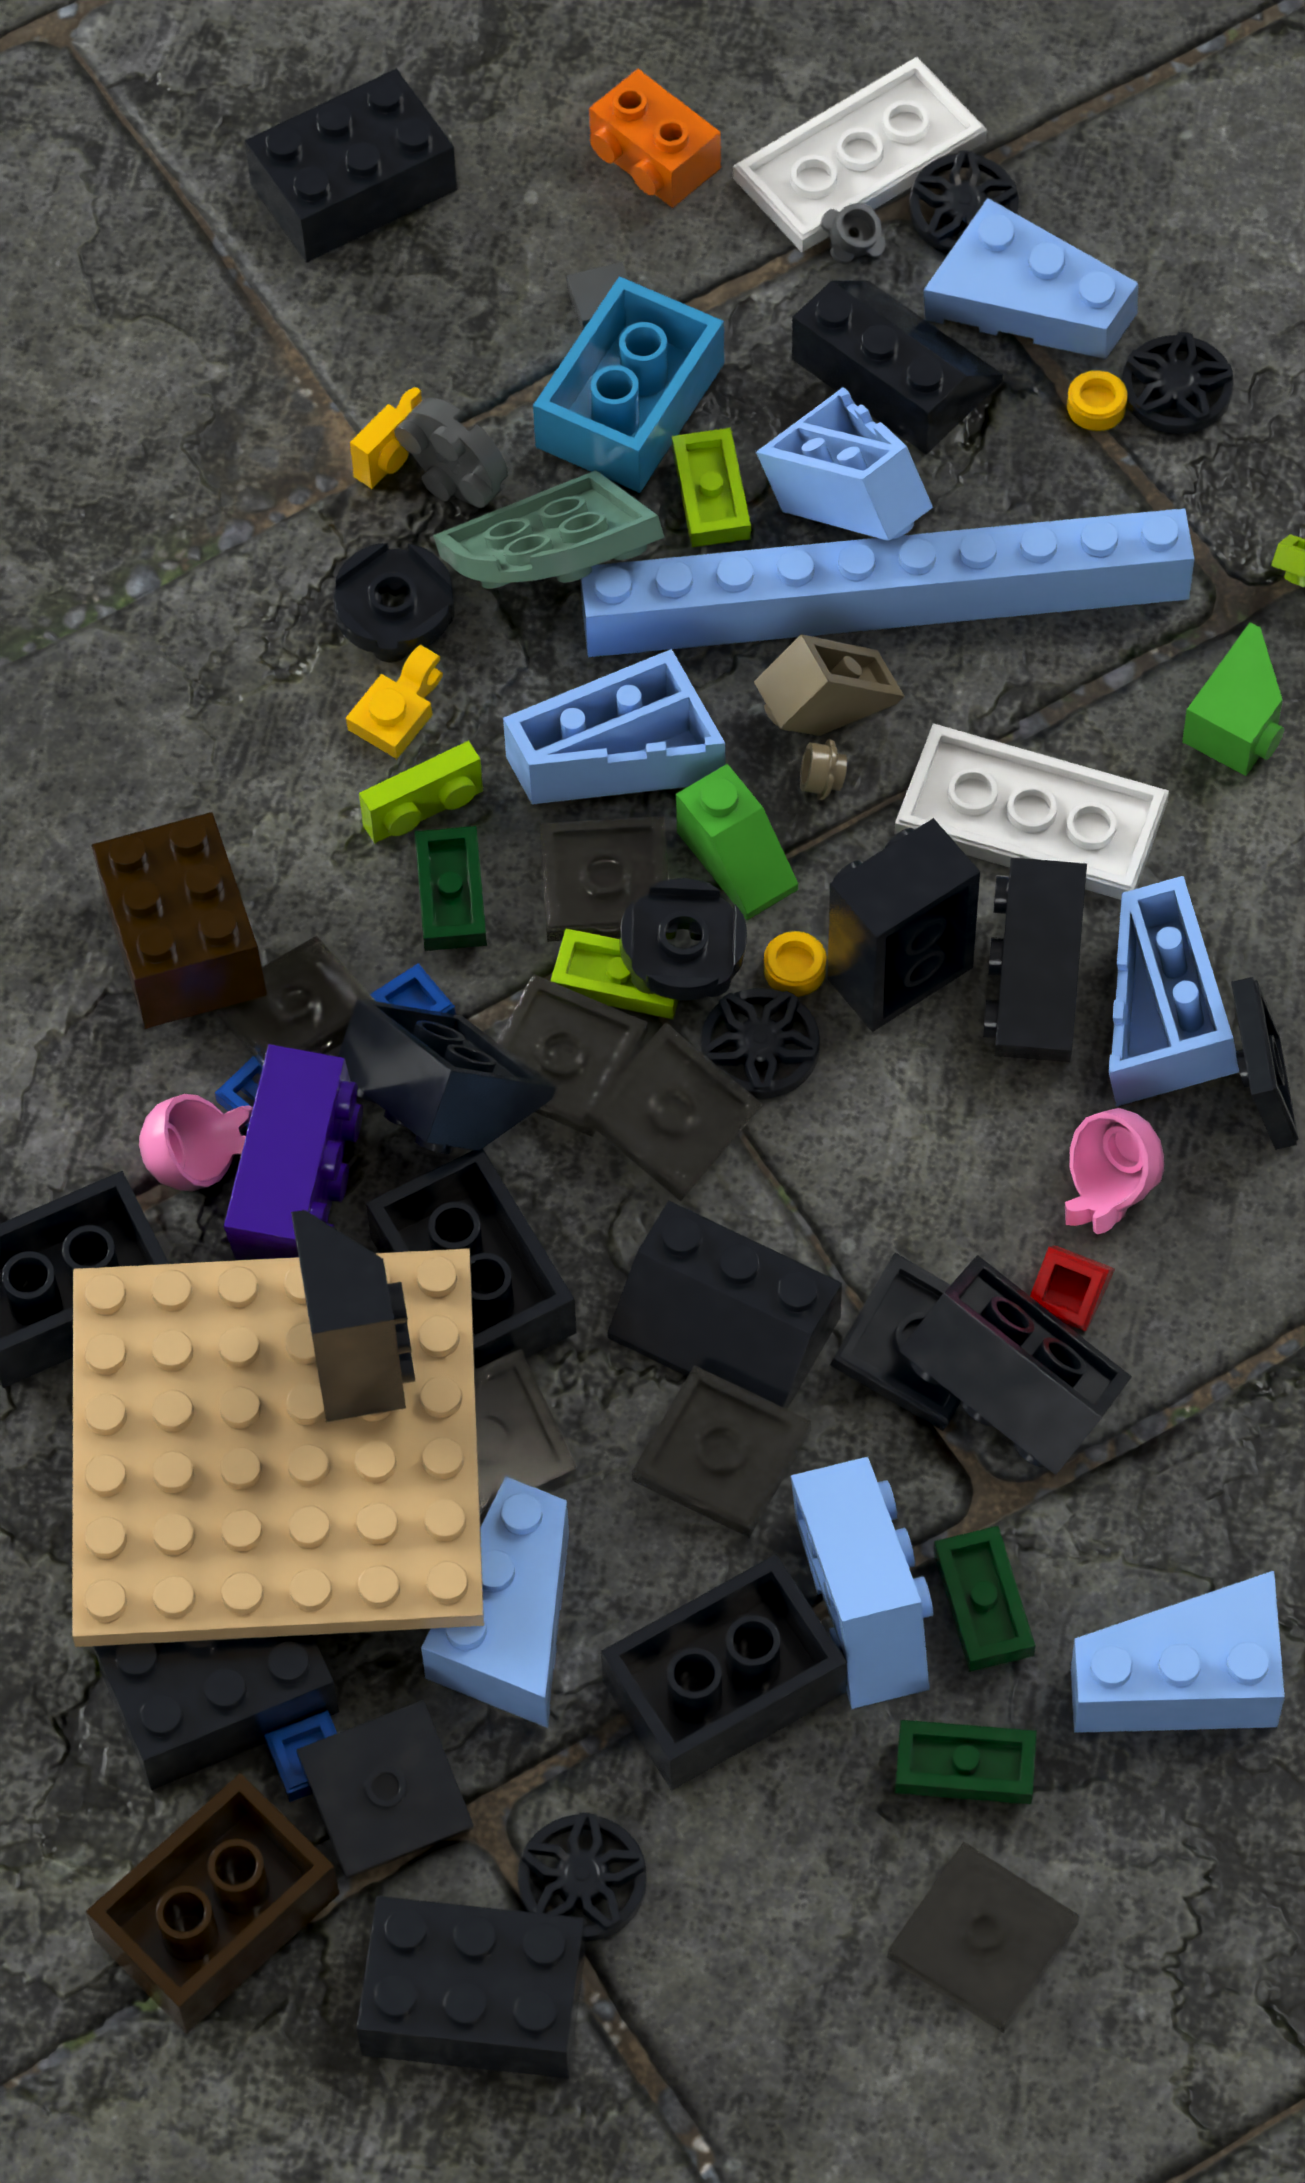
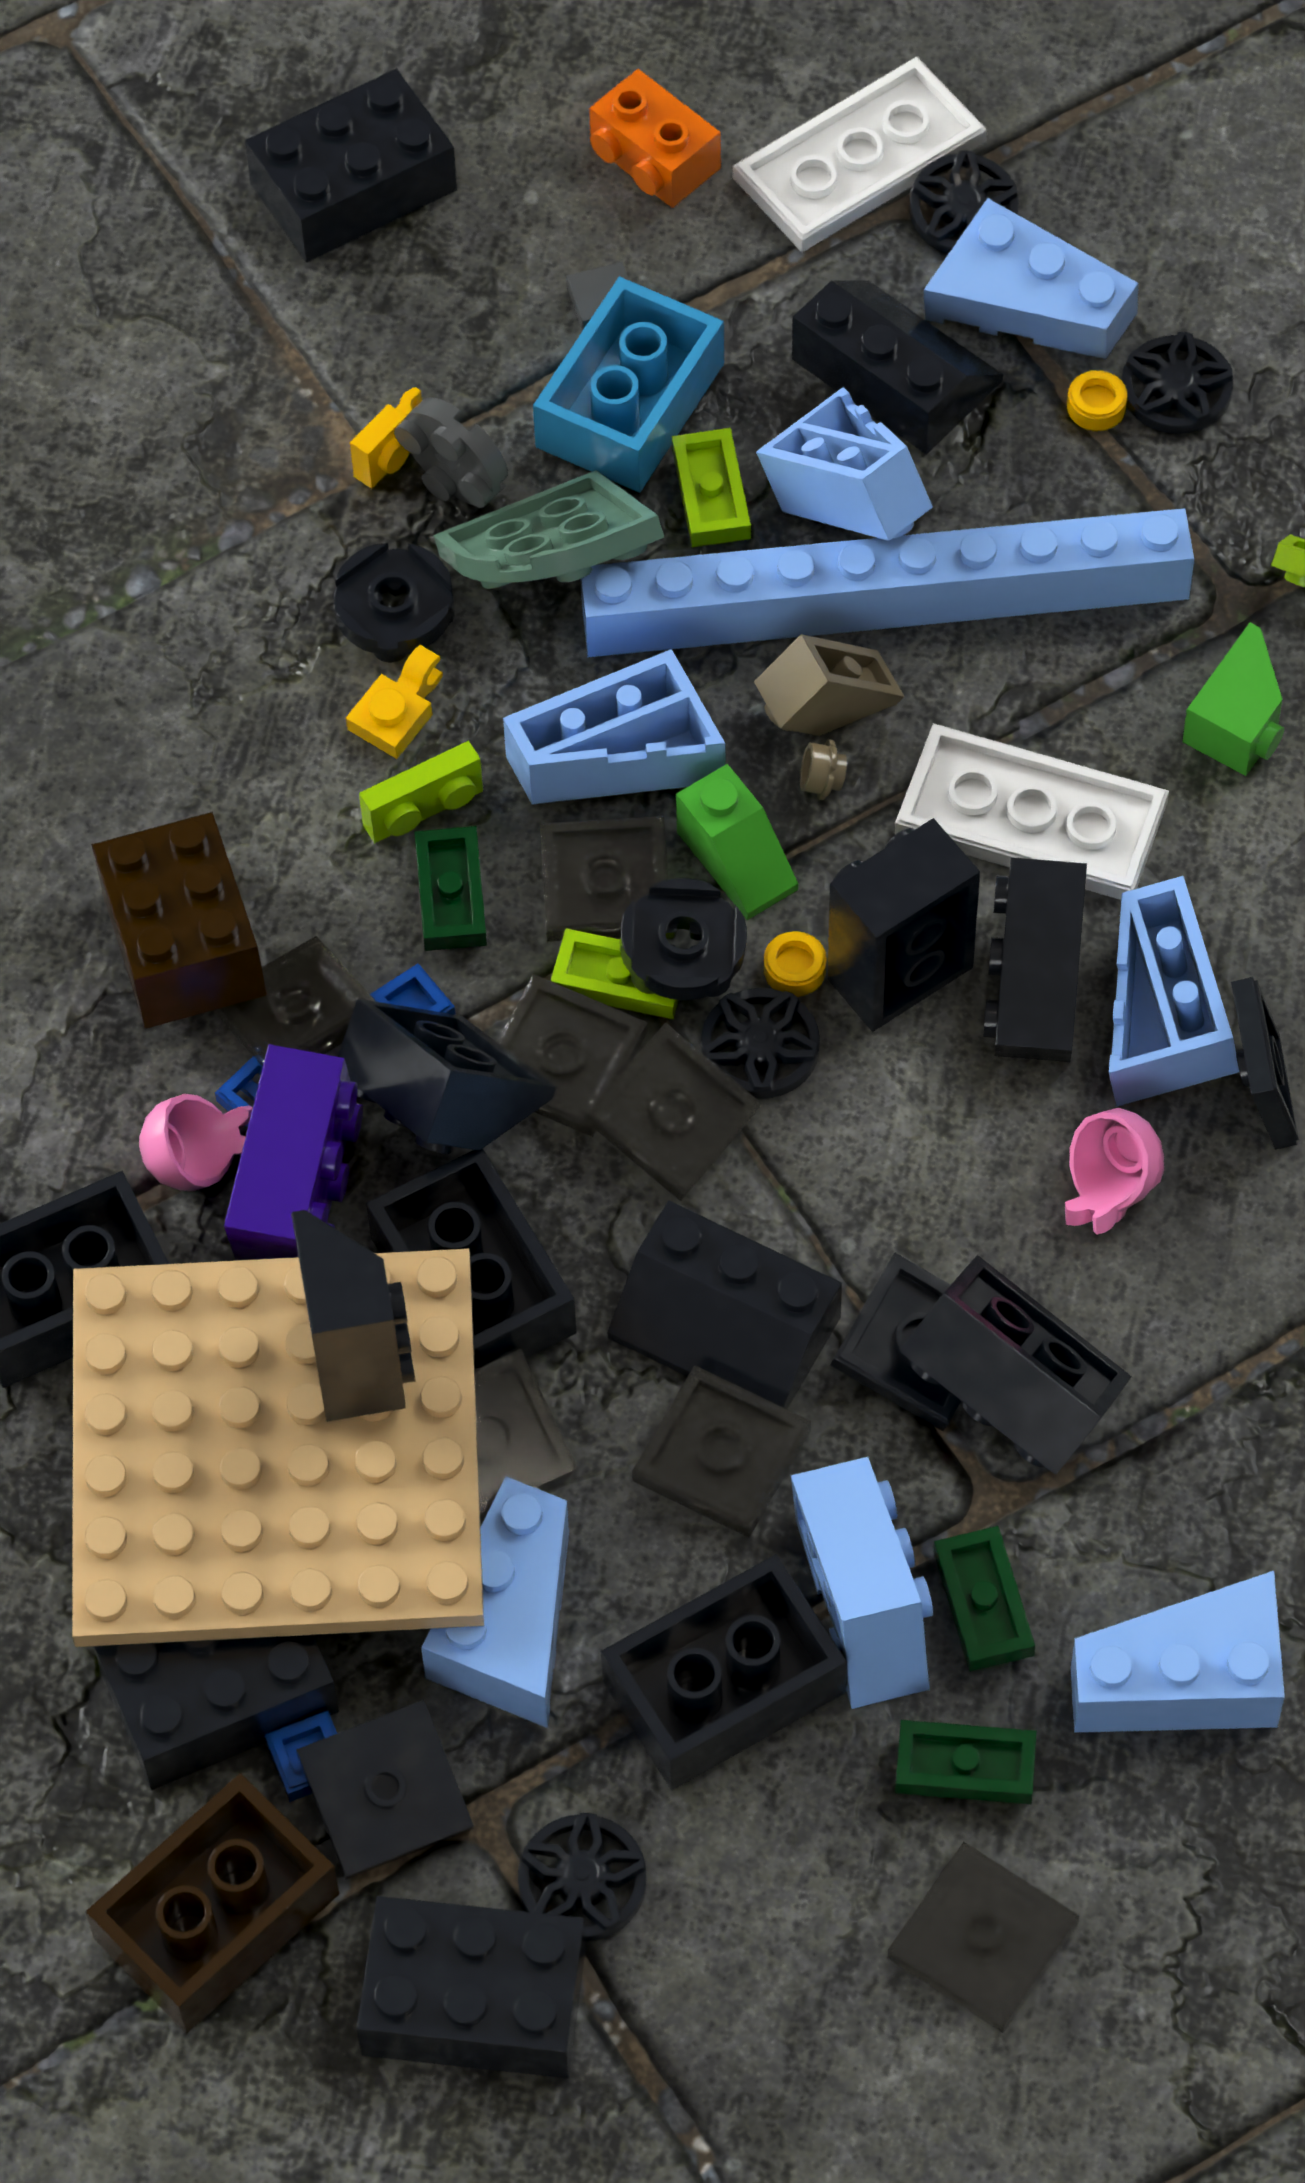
dark grey plate [821,203,886,264] -> none
red slope [1030,1245,1115,1331] -> none

